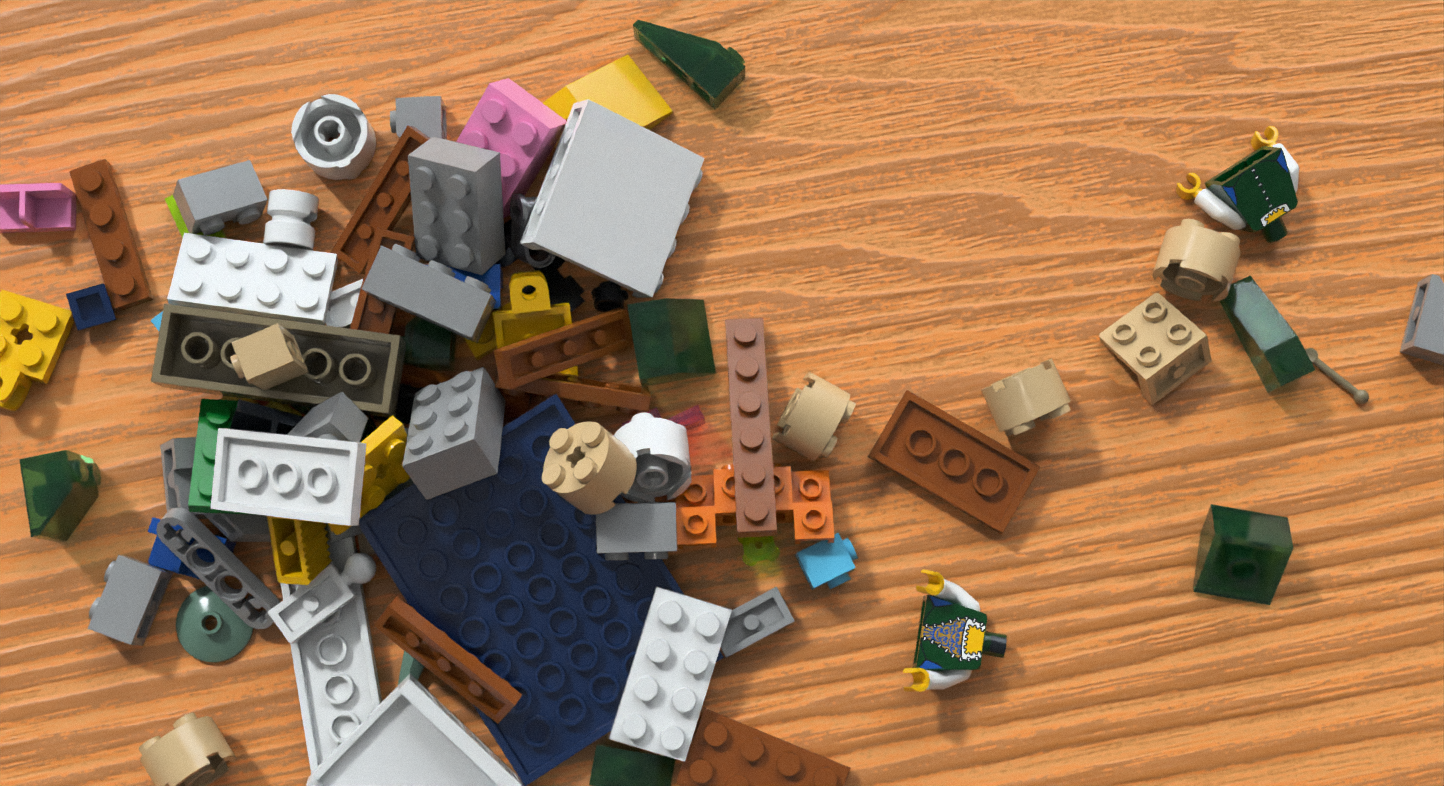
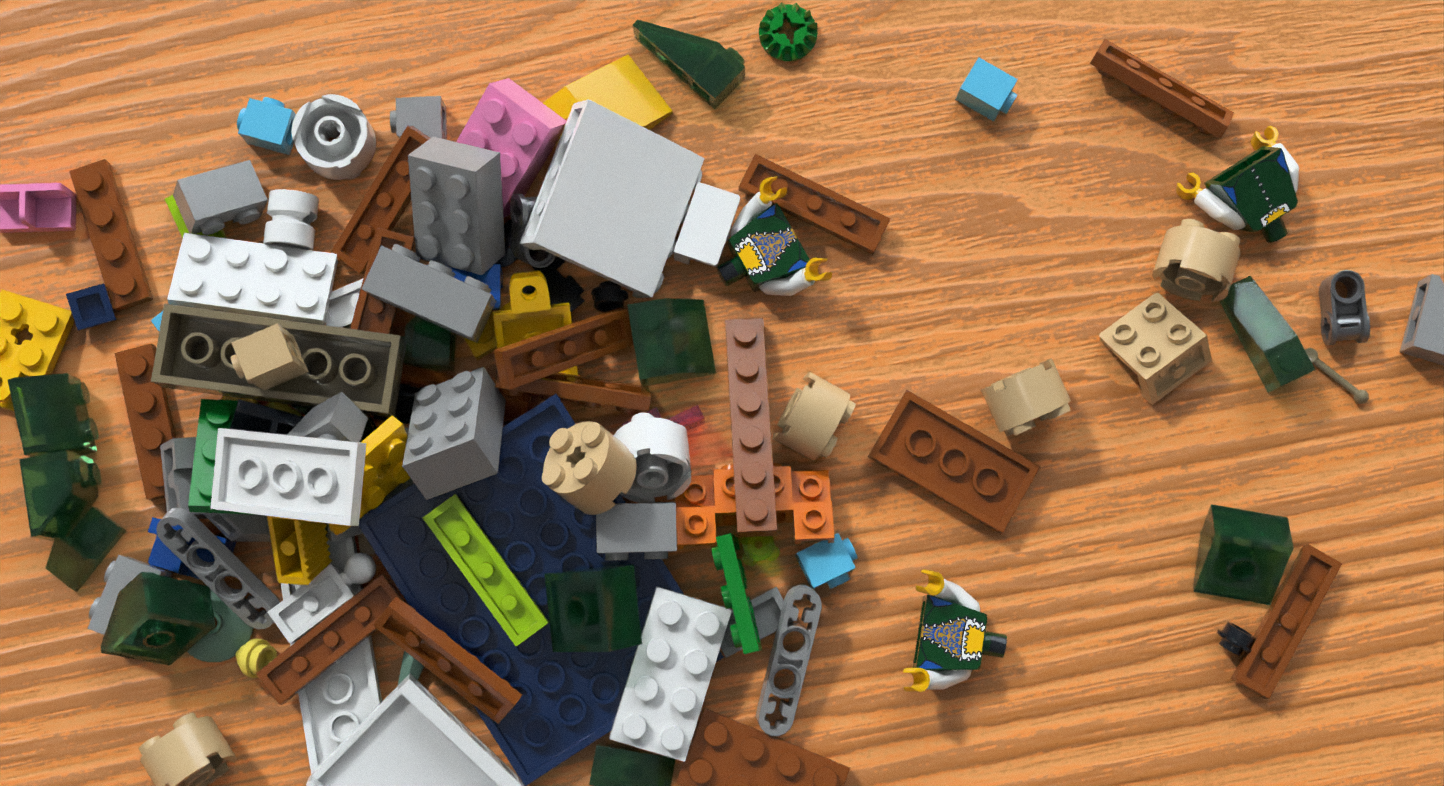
none -> clear green slope [8,373,99,464]
none -> slope [45,506,126,592]
none -> clear green slope [101,572,216,665]
none -> dark orange plate [114,343,176,501]
none -> light yellow plate [235,638,277,678]
none -> medium azure brick [237,97,296,155]
none -> dark orange plate [256,574,407,705]
none -> lime plate [422,494,549,646]
none -> clear green slope [544,565,642,652]
none -> white panel [674,182,740,267]
none -> green wing [711,533,762,654]
none -> torso [716,176,832,296]
none -> dark orange plate [739,154,891,255]
none -> light grey beam [756,585,822,736]
none -> green gear [759,2,818,61]
none -> medium azure brick [955,57,1018,121]
none -> dark orange plate [1090,39,1234,138]
none -> black plate [1217,621,1255,656]
none -> dark orange plate [1231,544,1342,699]
none -> flat silver piece [1318,270,1370,345]

